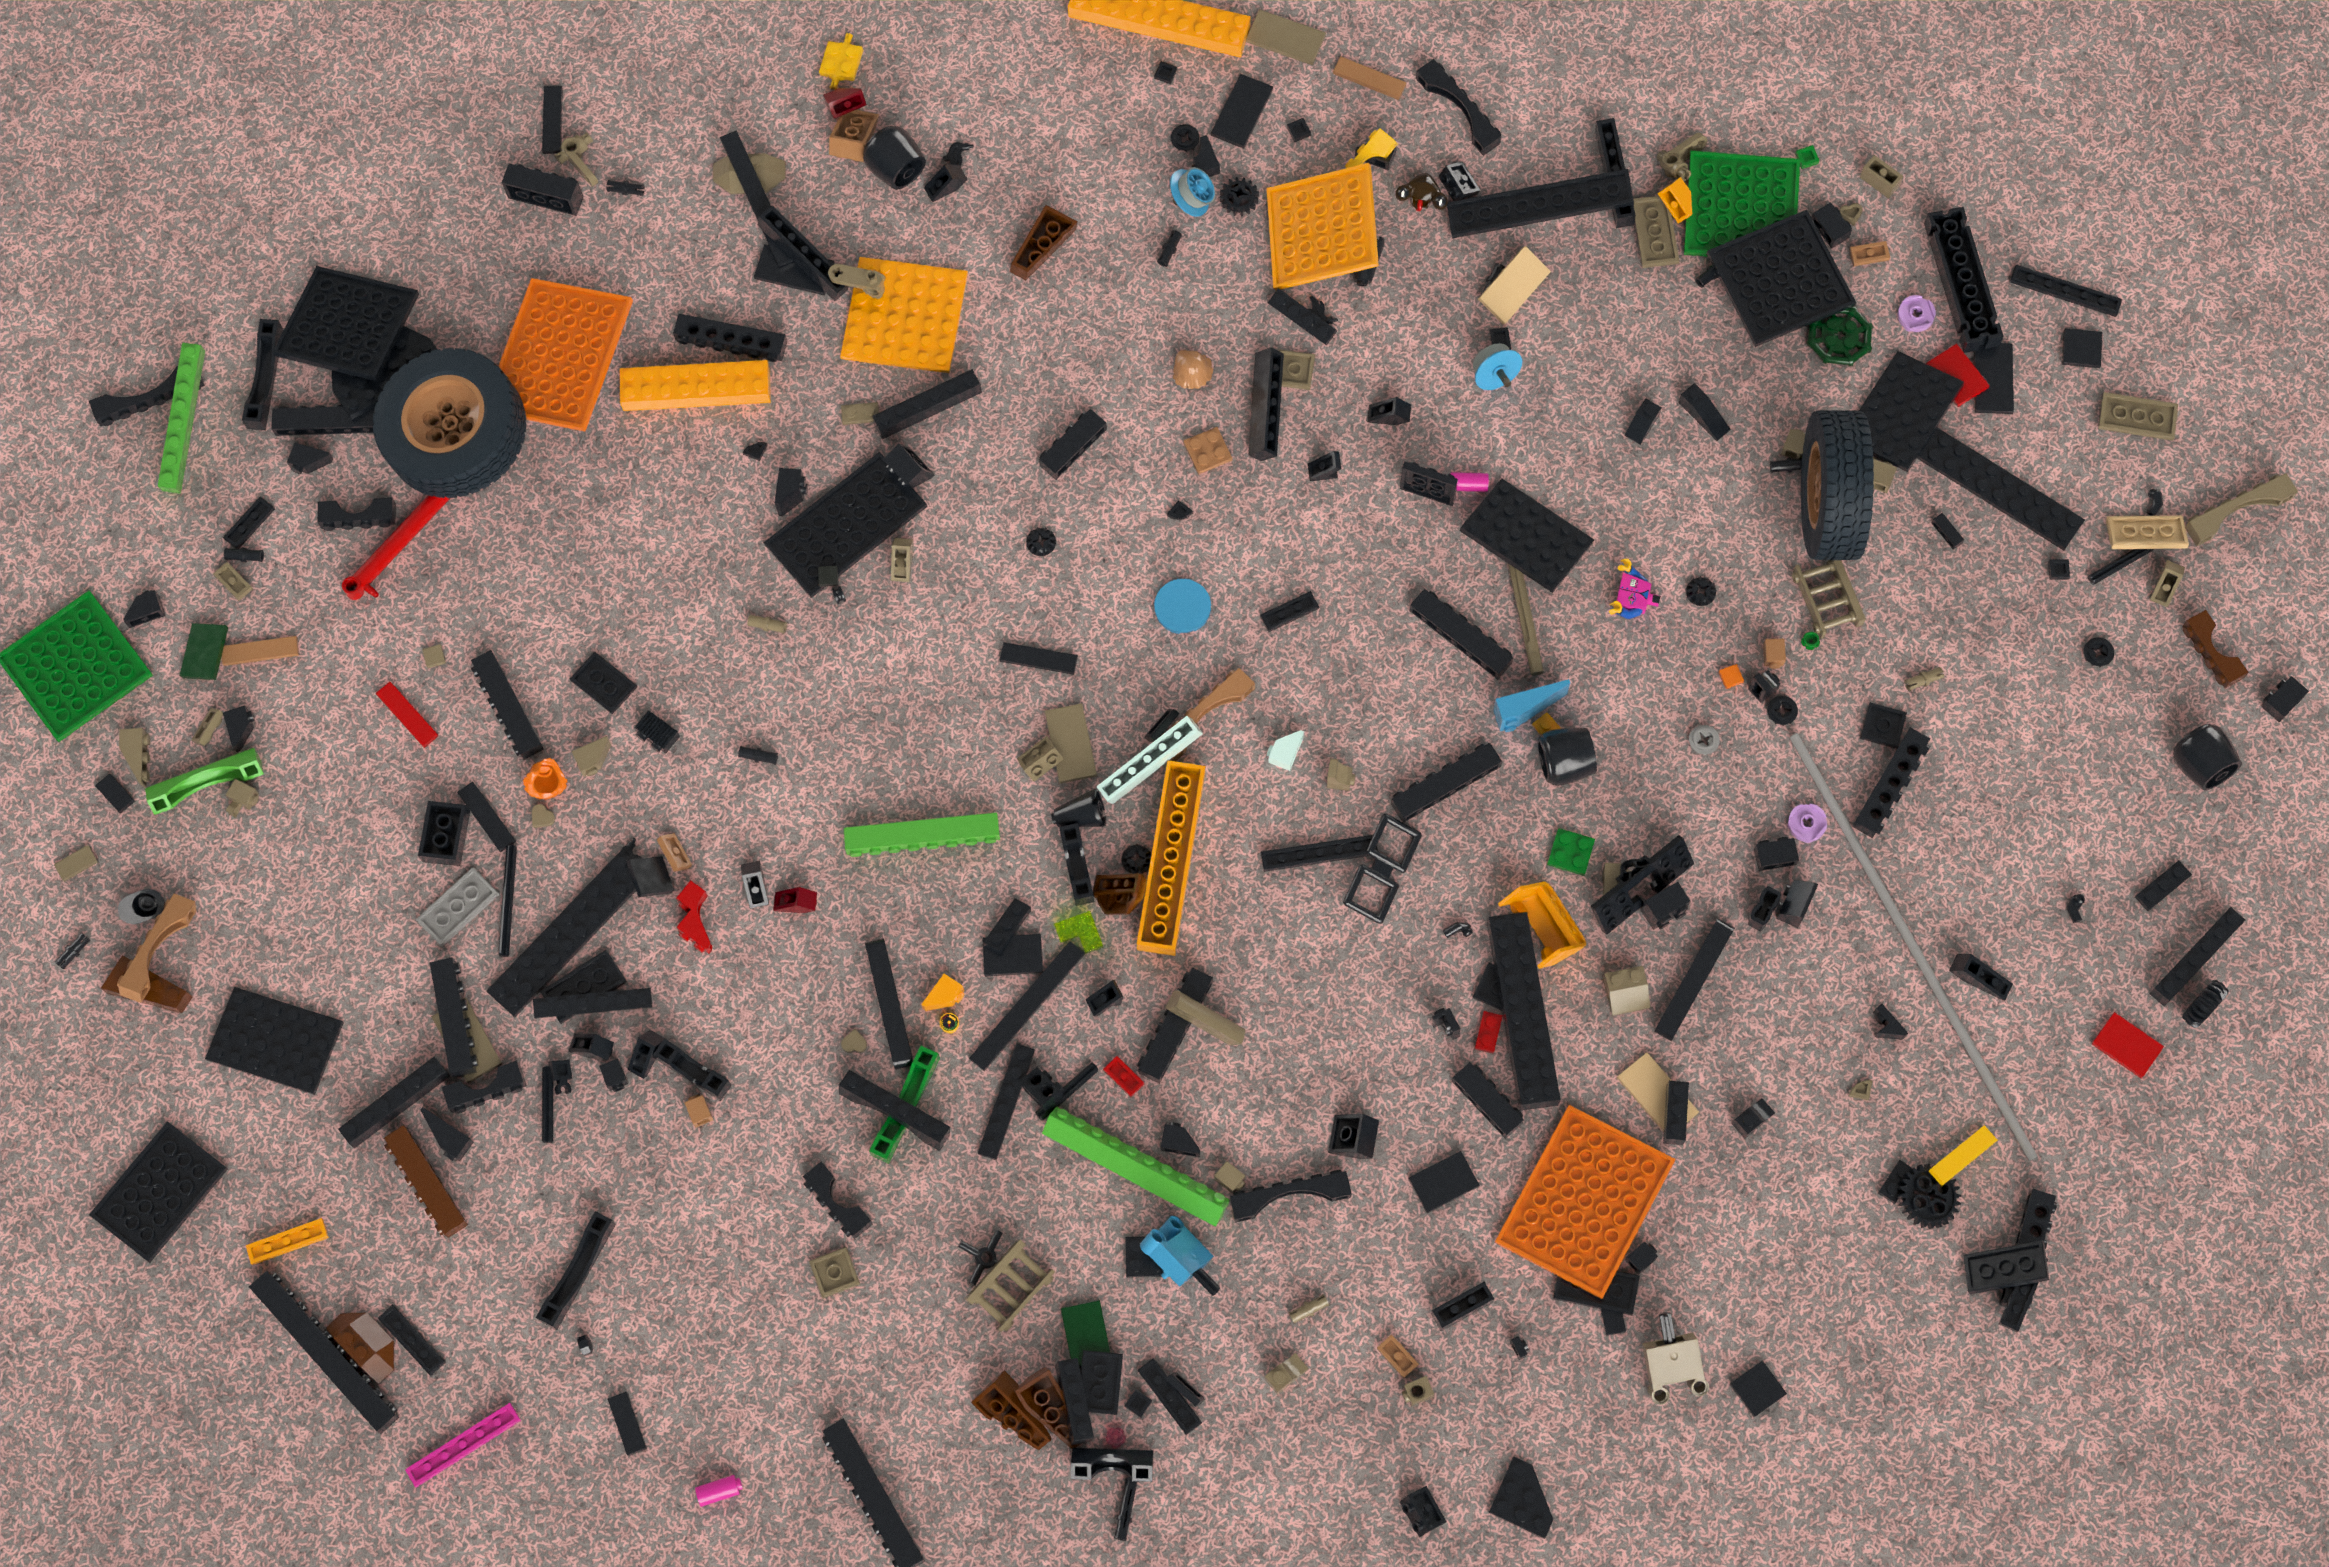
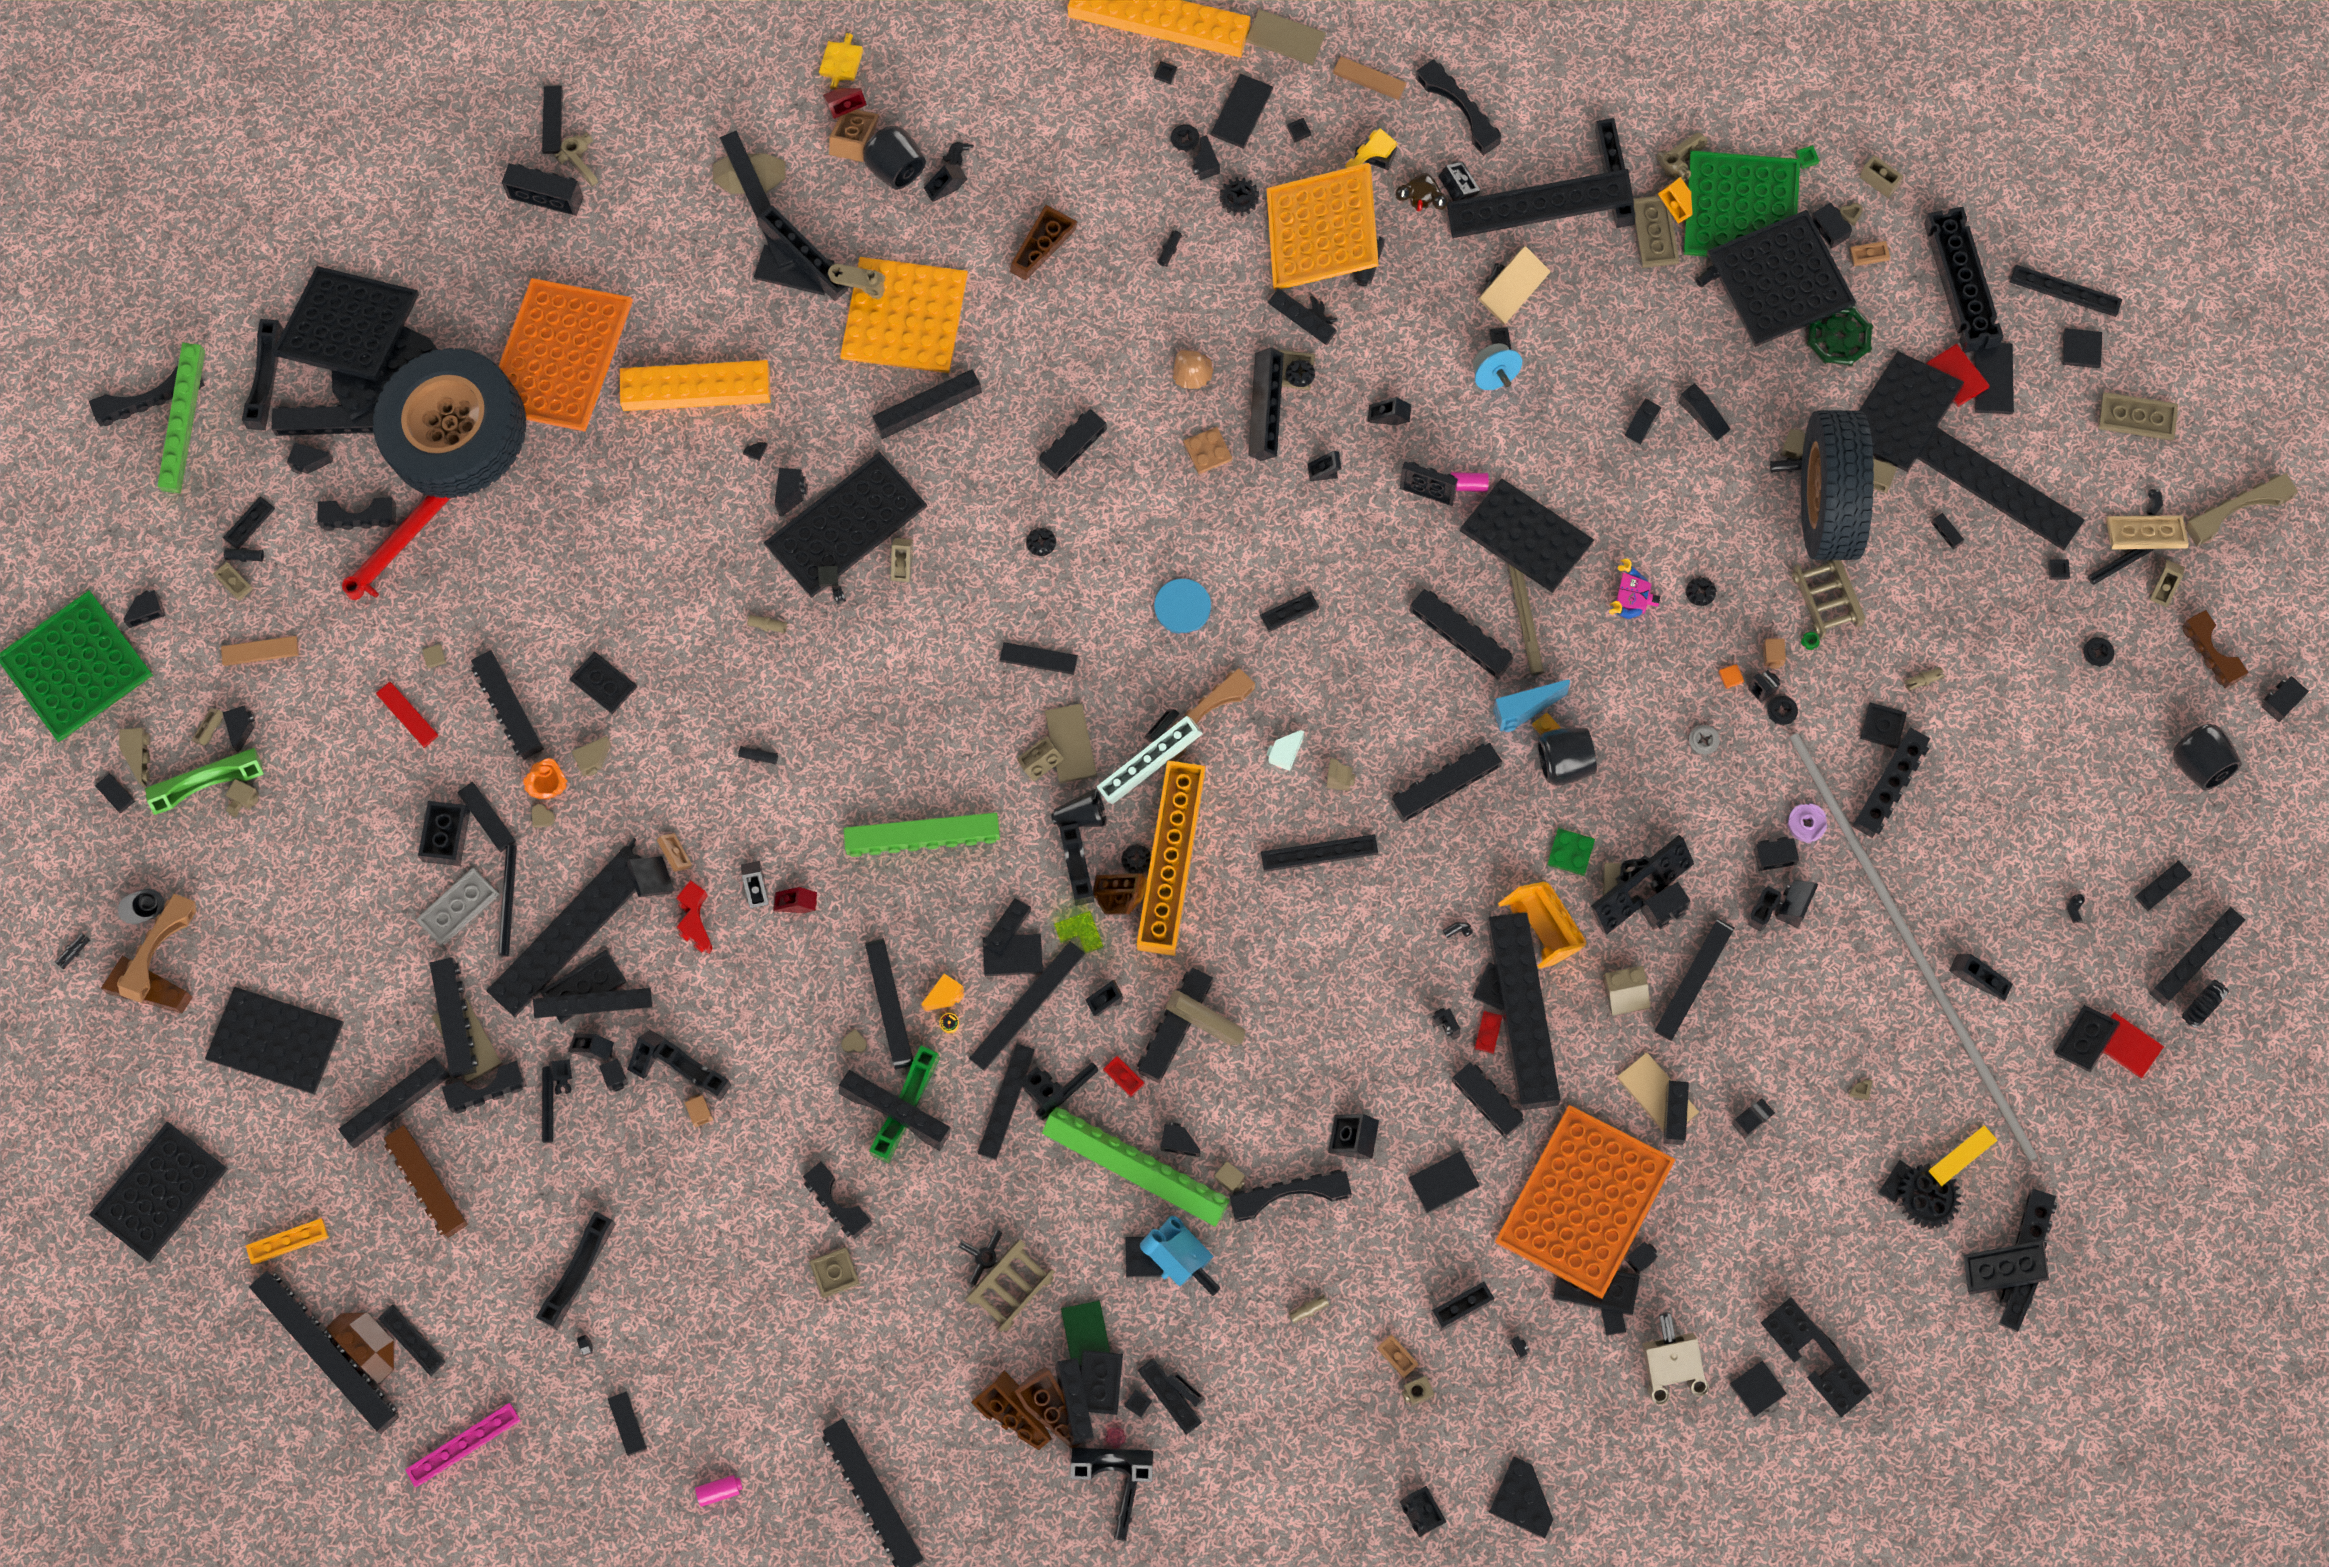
dark tan tile [54,845,98,882] -> none
dark green tile [179,623,229,680] -> none
black slope [420,1107,474,1161] -> none
black pin [606,180,645,196] -> none
black brick [634,710,680,754] -> none
black brick [673,314,787,362] -> none
dark tan plate [841,402,879,425] -> none
black slope [883,443,935,488] -> none
black tile [1167,500,1193,520] -> none
dark azure piece [1170,167,1215,217] -> none
dark tan arch [1265,1353,1308,1395] -> none
black bar [1343,813,1422,924] -> none
black slope [1873,1004,1908,1040] -> none
lavender plate [1897,295,1936,332] -> none
none -> black gear [1286,359,1315,387]
none -> black plate [1761,1297,1873,1418]
none -> black tile [2055,1005,2120,1073]

